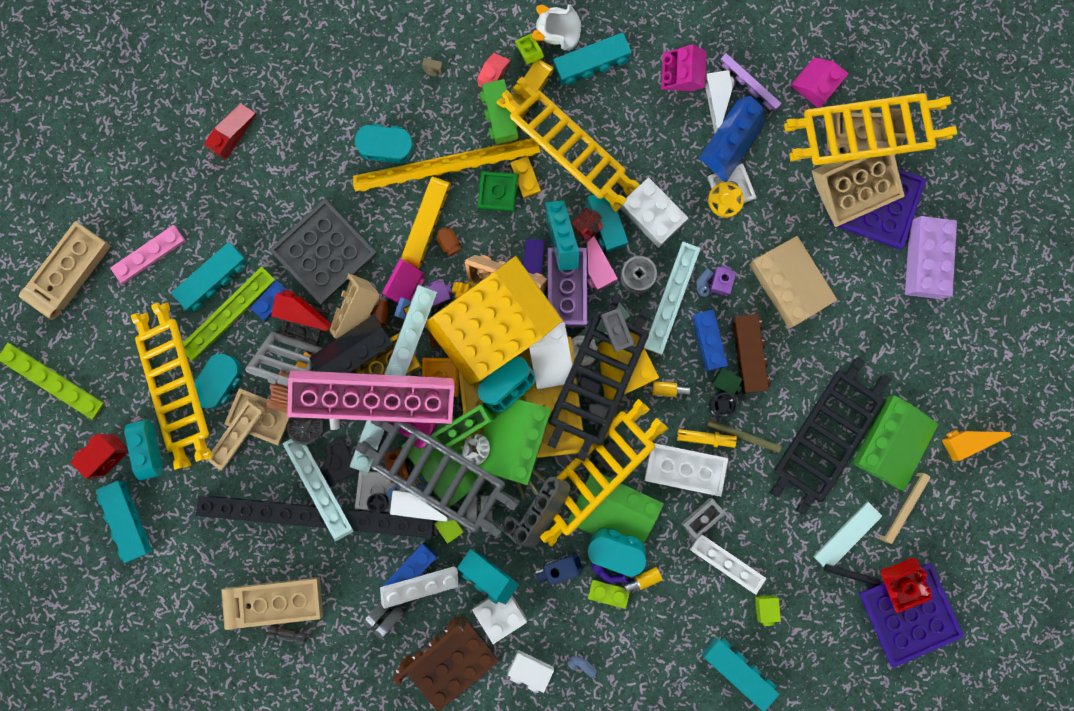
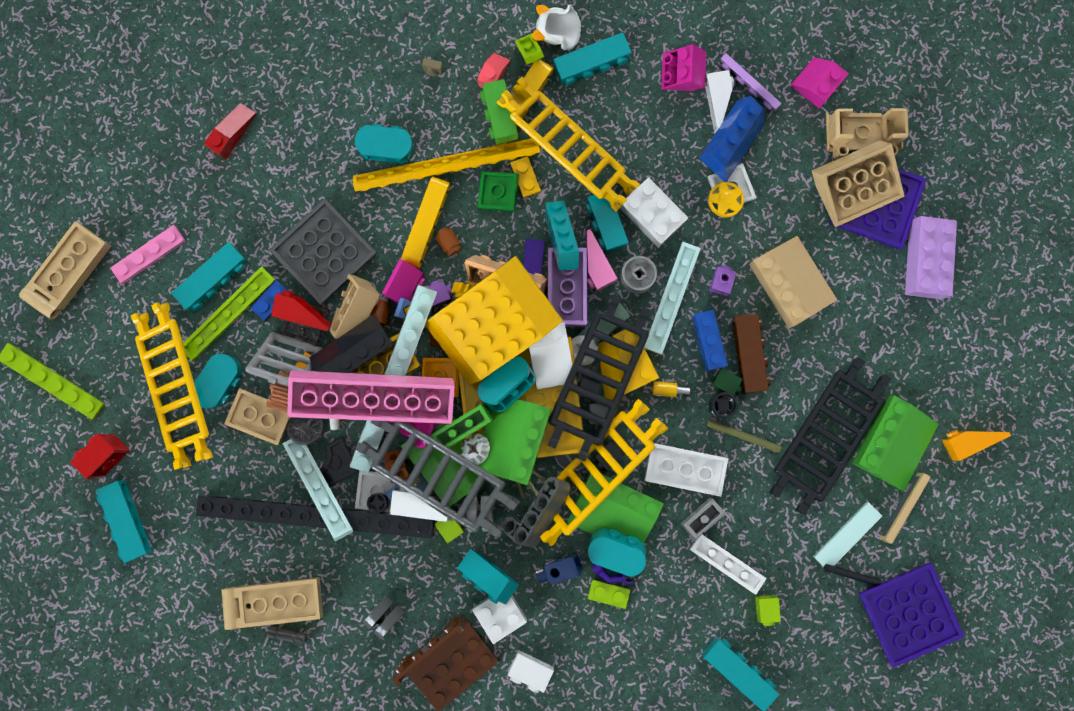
teal brick [124,419,164,481] -> none
tan tile [207,398,266,471] -> none
white plate [380,566,458,609] -> none
blue brick [382,542,438,587] -> none
sand blue arm [567,656,597,678] -> none
clear red brick [571,207,603,242] -> none
flat silver plate [600,308,634,352] -> none
yellow piece [624,567,662,592] -> none
yellow pin [677,429,737,448] -> none
sand blue arm [696,268,714,297] -> none
yellow bar [784,93,957,165] -> none
red slope [881,558,932,613] -> none

